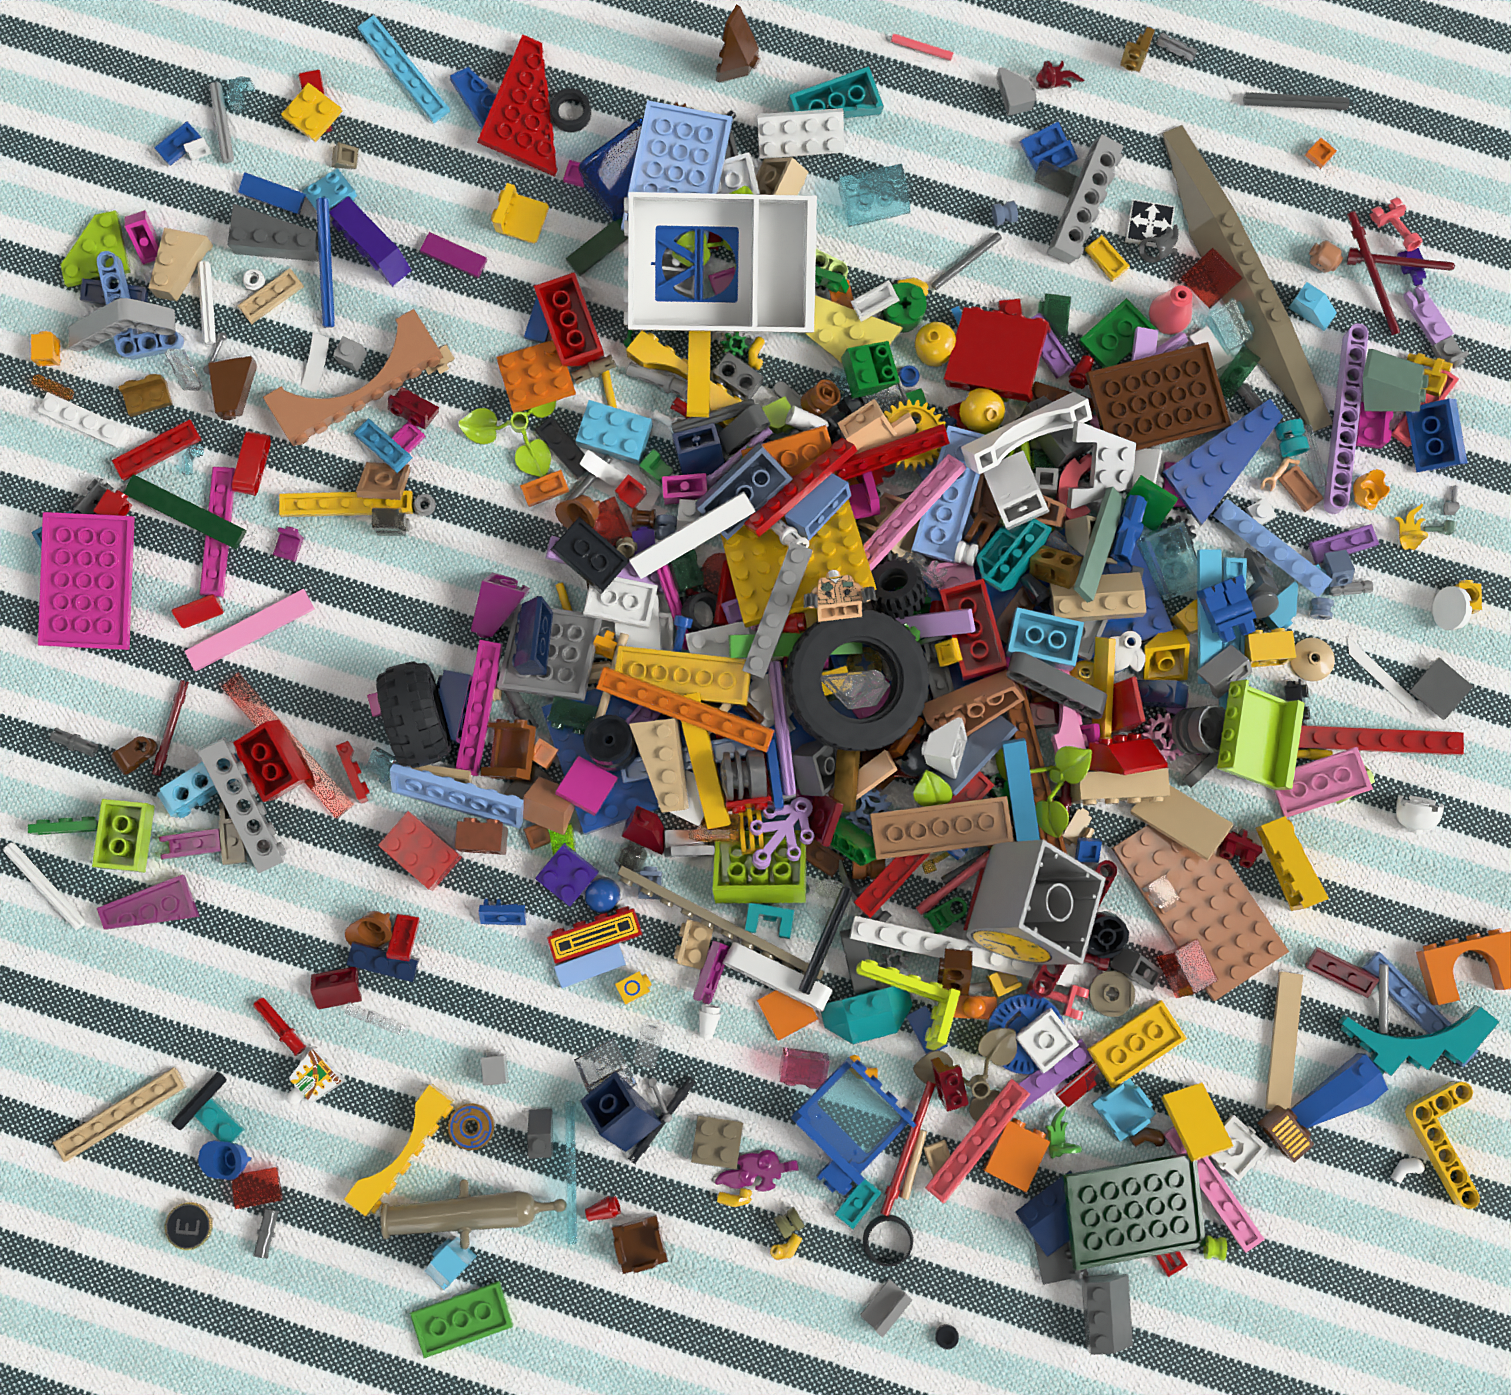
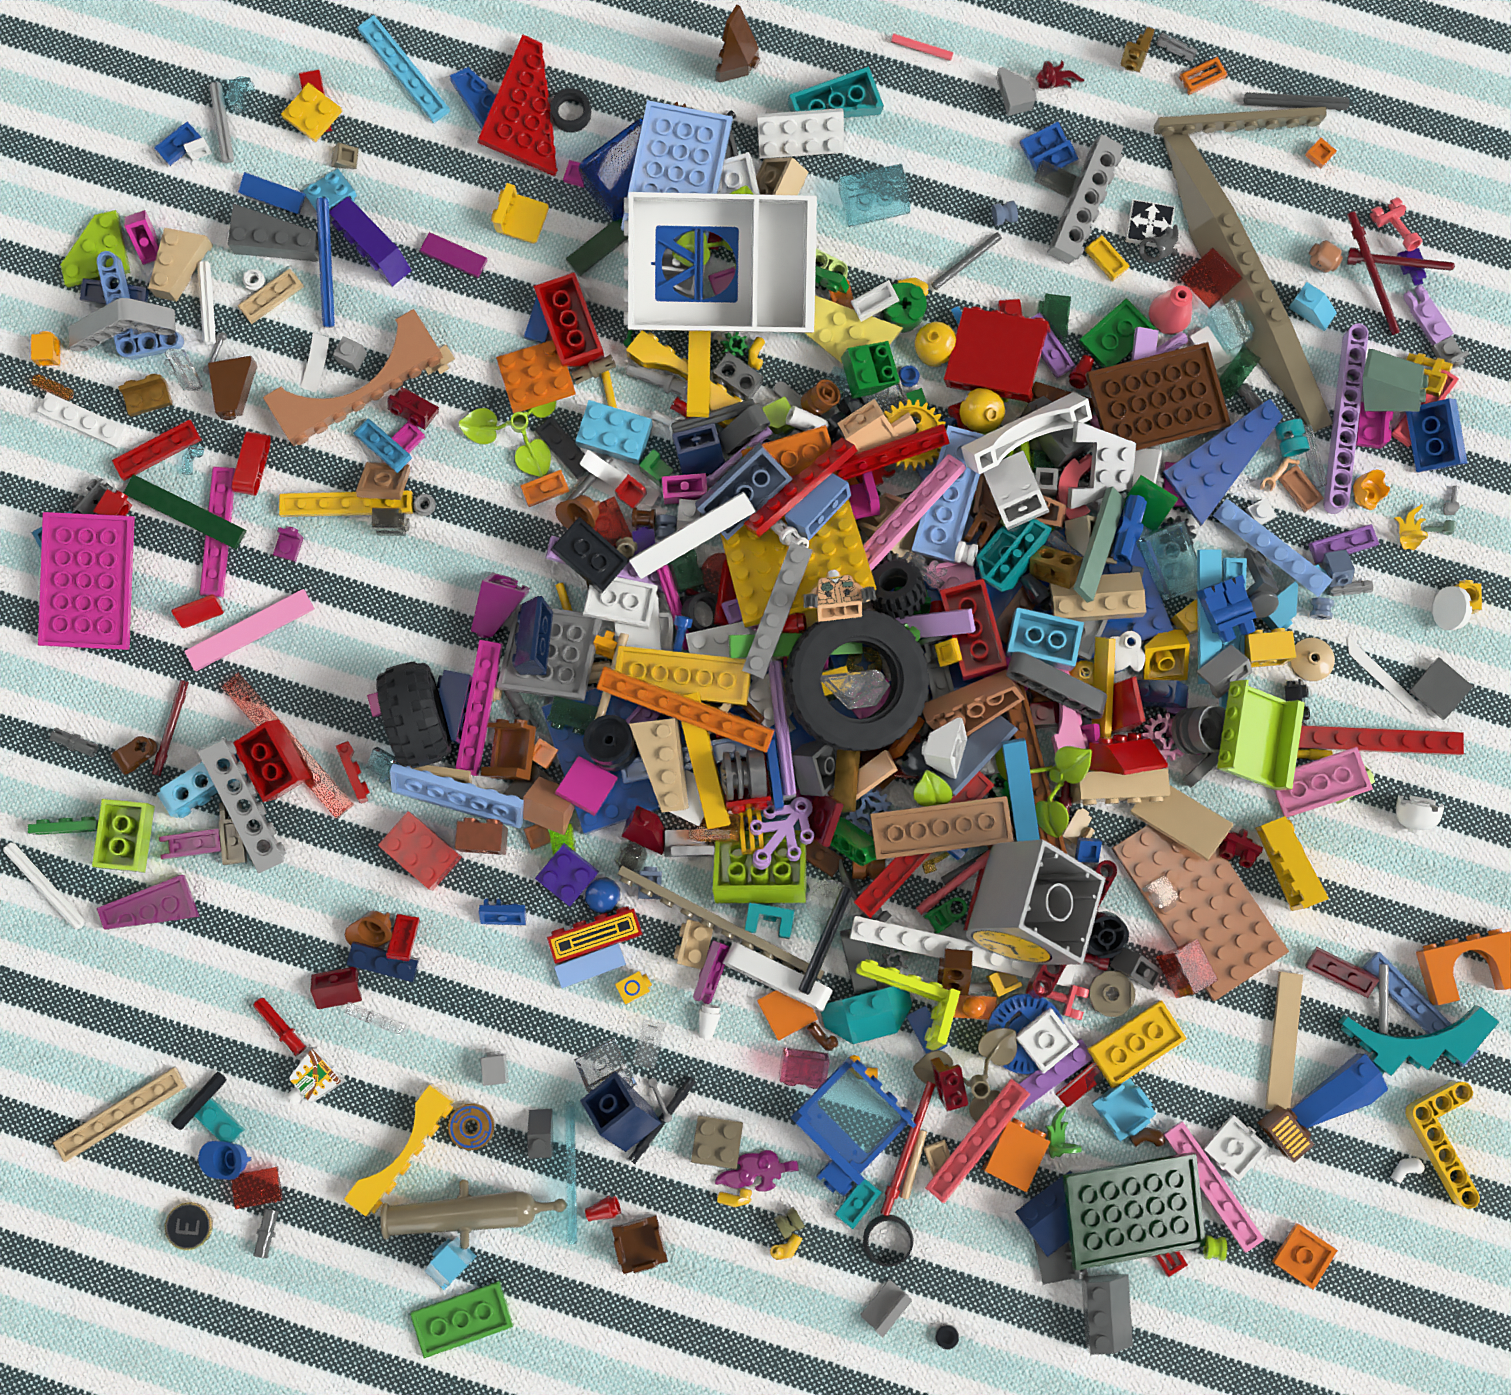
yellow tile [1161,1082,1234,1162] -> none
none -> reddish brown arm [807,1022,839,1051]
none -> dark tan plate [1153,107,1327,136]
none -> orange tile [1179,57,1227,95]
none -> orange plate [1272,1223,1338,1290]

